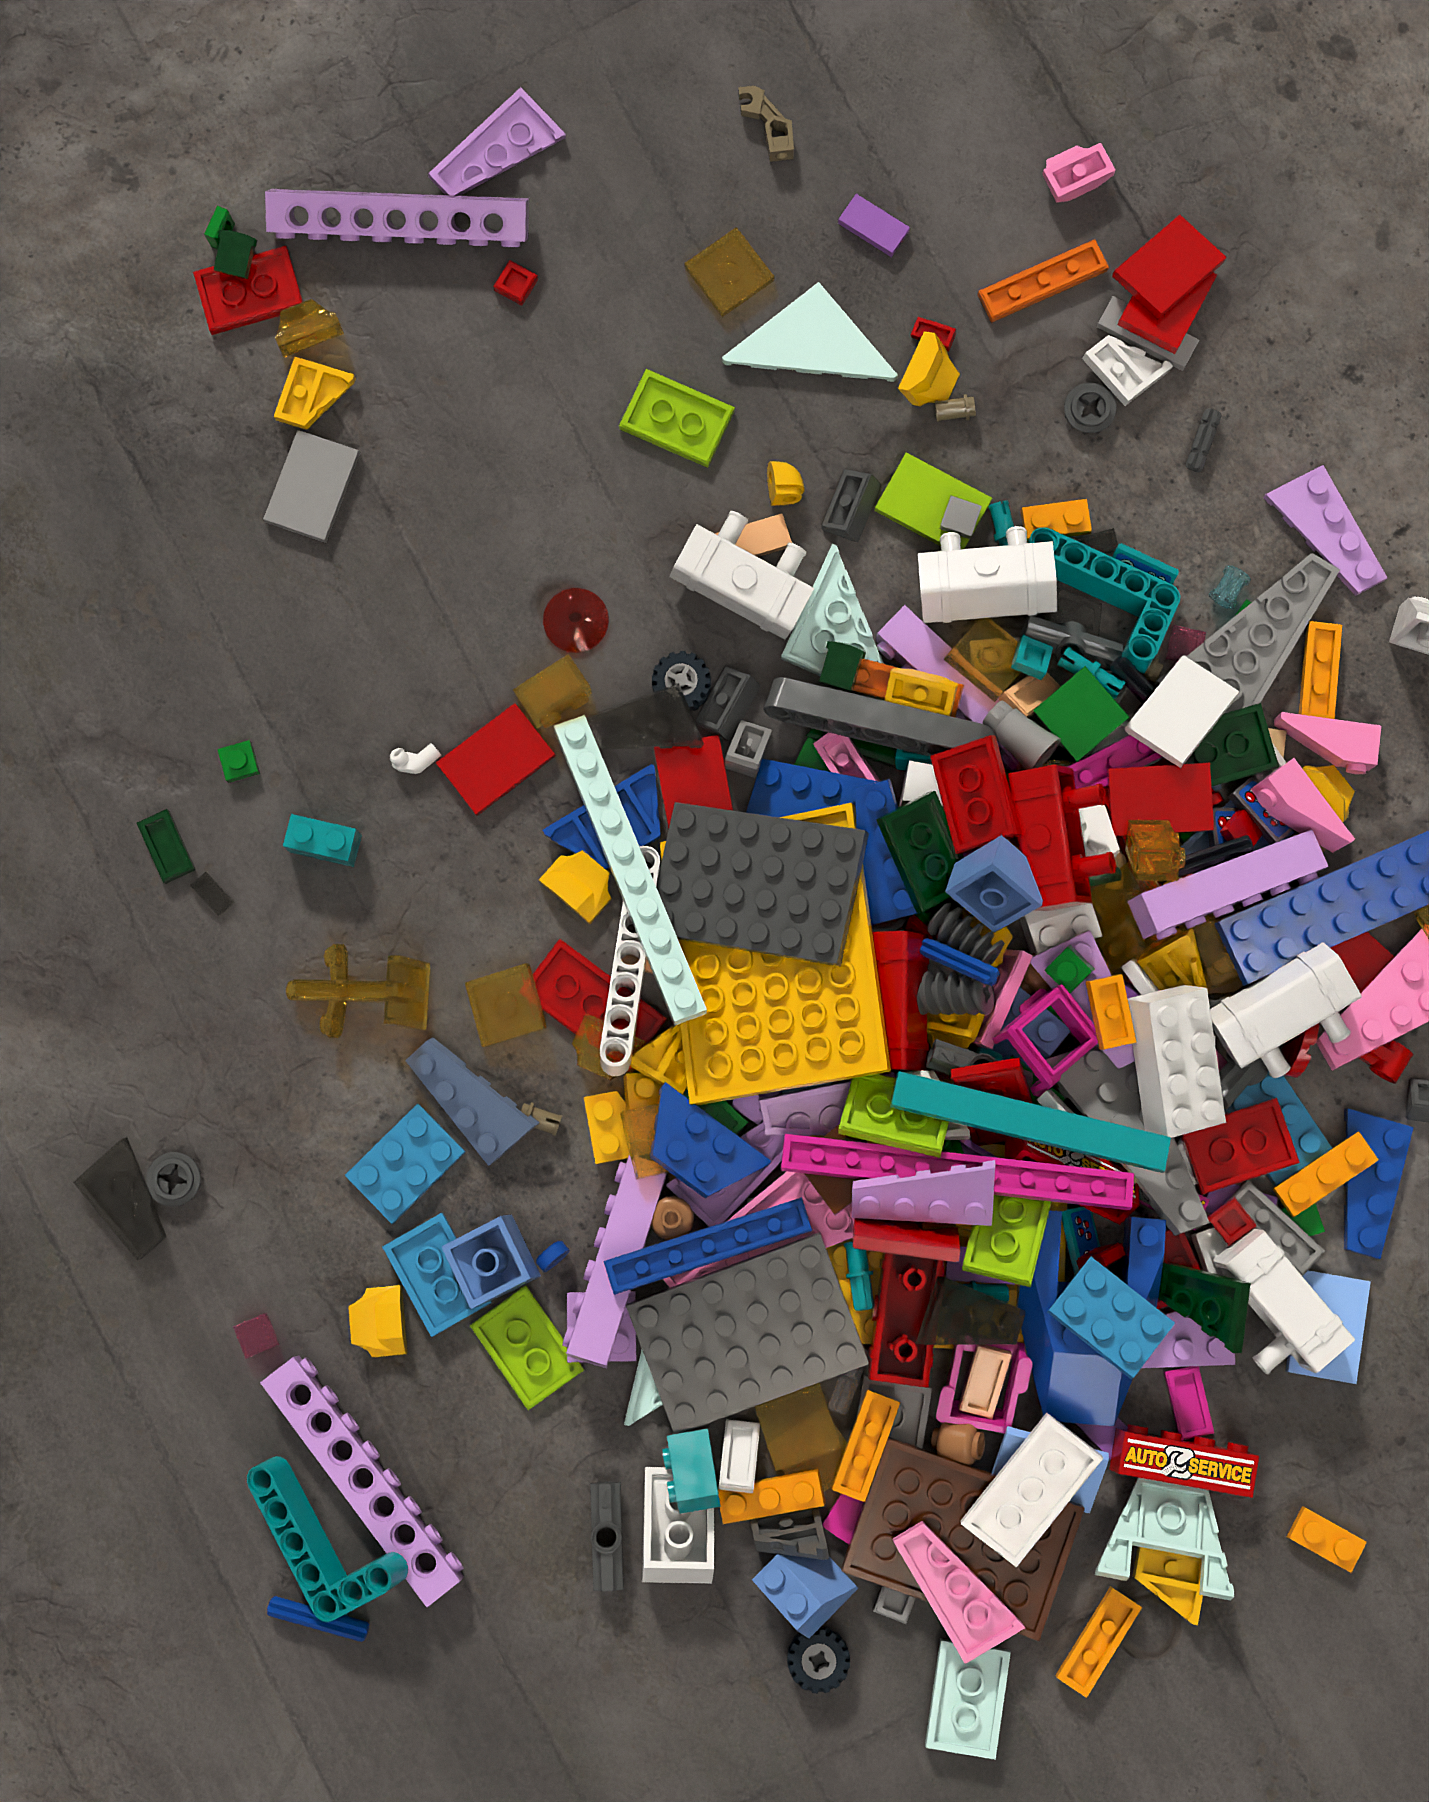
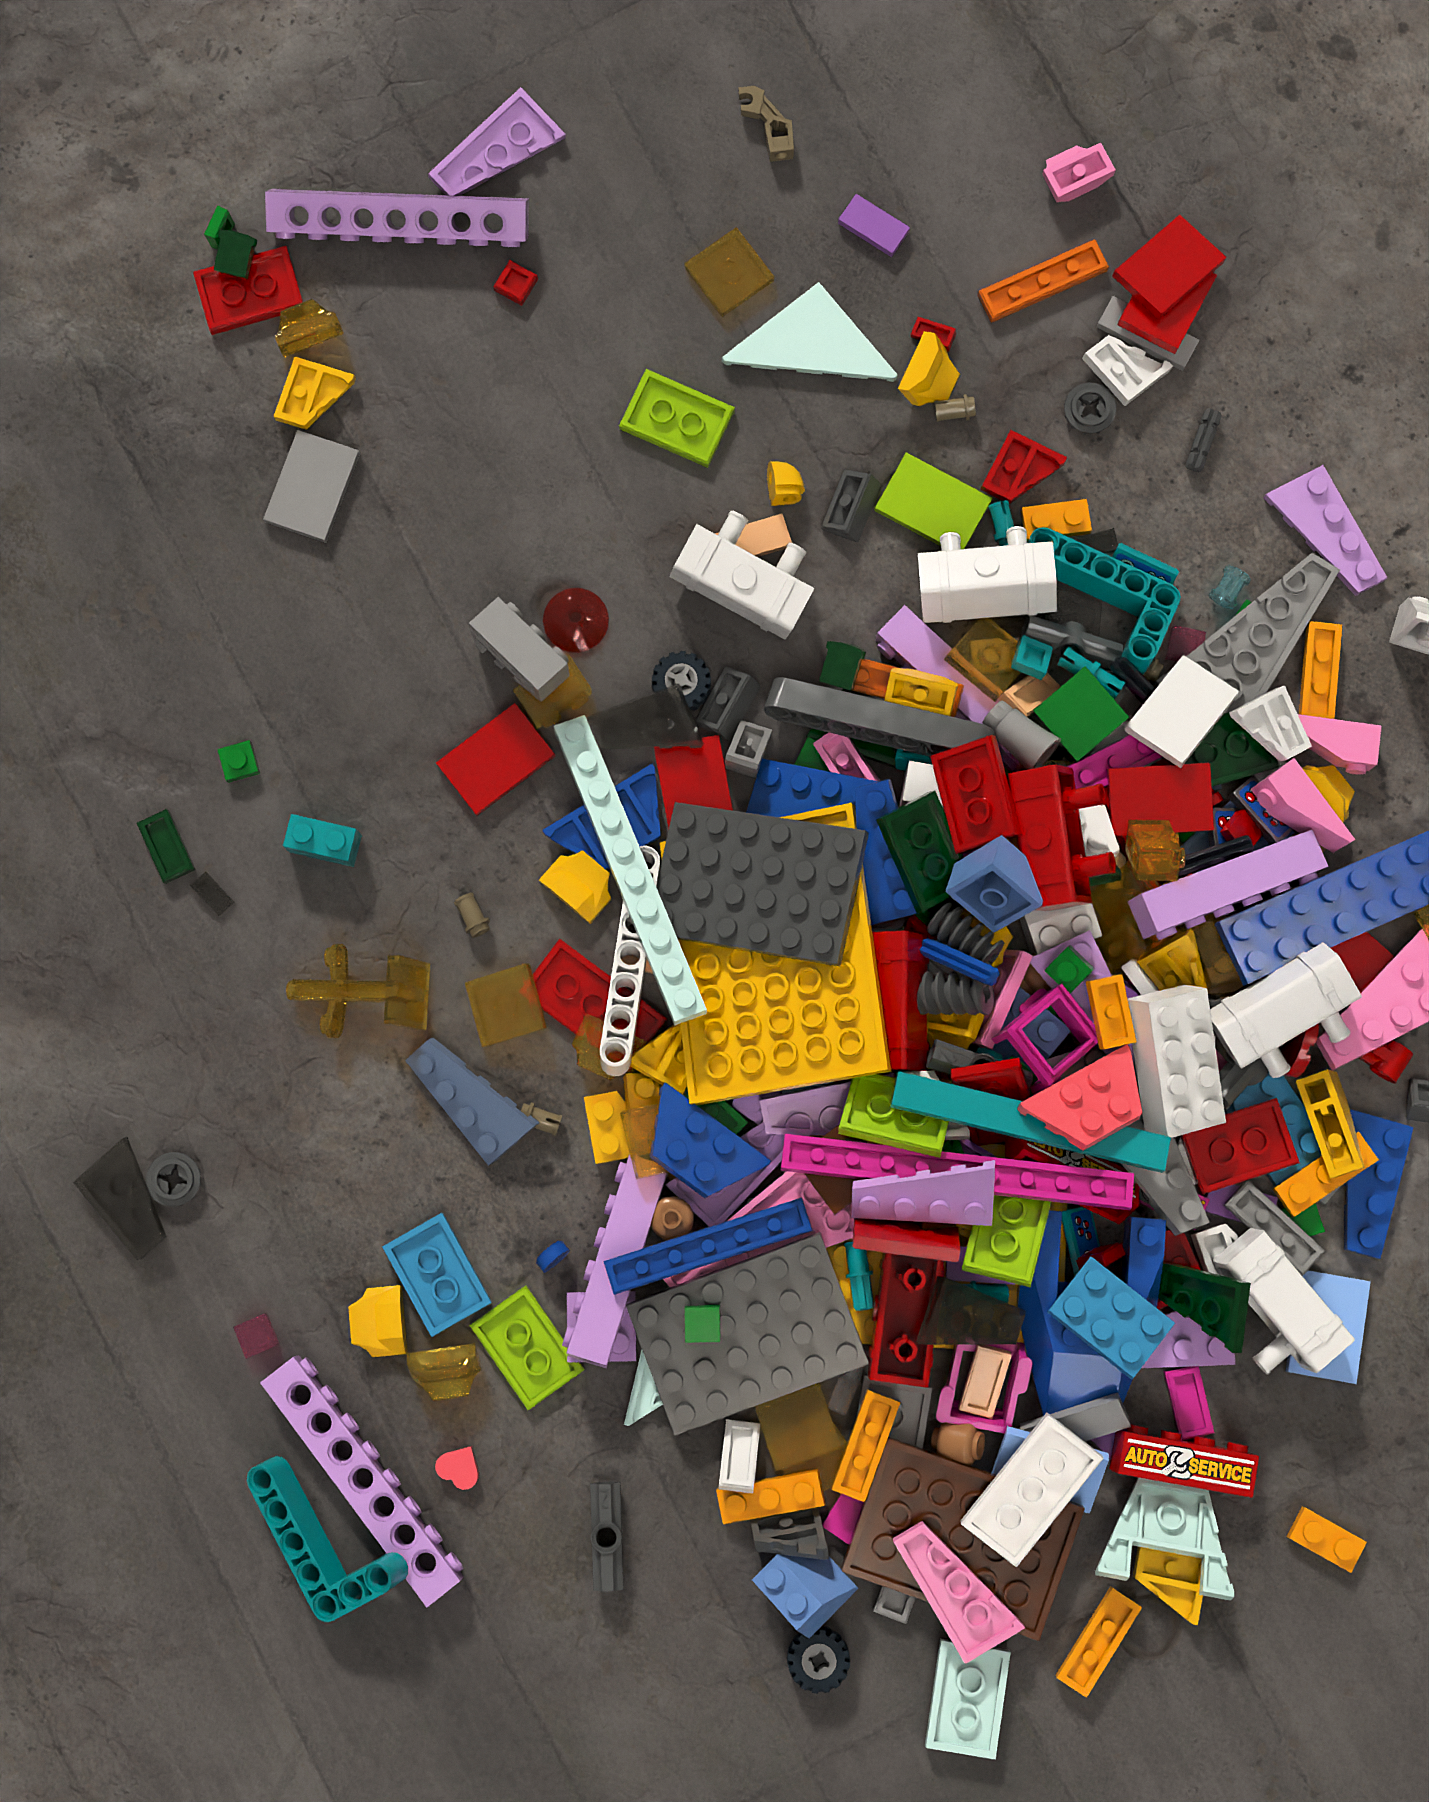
blue axle [267,1596,369,1642] -> none
dark azure plate [345,1103,466,1224] -> none
white arm [390,743,441,774] -> none
medium blue slope [441,1215,541,1309] -> none
white slope [642,1467,714,1584] -> none
teal brick [662,1429,721,1514] -> none
light aqua tile [781,544,885,701] -> none
light grey tile [939,496,982,539] -> none
red tile [1208,1197,1257,1246] -> none
none -> clear yellow slope [407,1343,481,1401]
none -> coral tile [435,1446,479,1490]
none -> dark tan pin [454,893,490,938]
none -> light grey wedge [469,597,570,702]
none -> green tile [684,1305,721,1343]
none -> red wing [980,430,1067,504]
none -> coral wing [1017,1044,1142,1151]
none -> light grey tile [1020,1393,1131,1442]
none -> white wing [1229,685,1312,762]
none -> yellow slope [1296,1069,1365,1179]

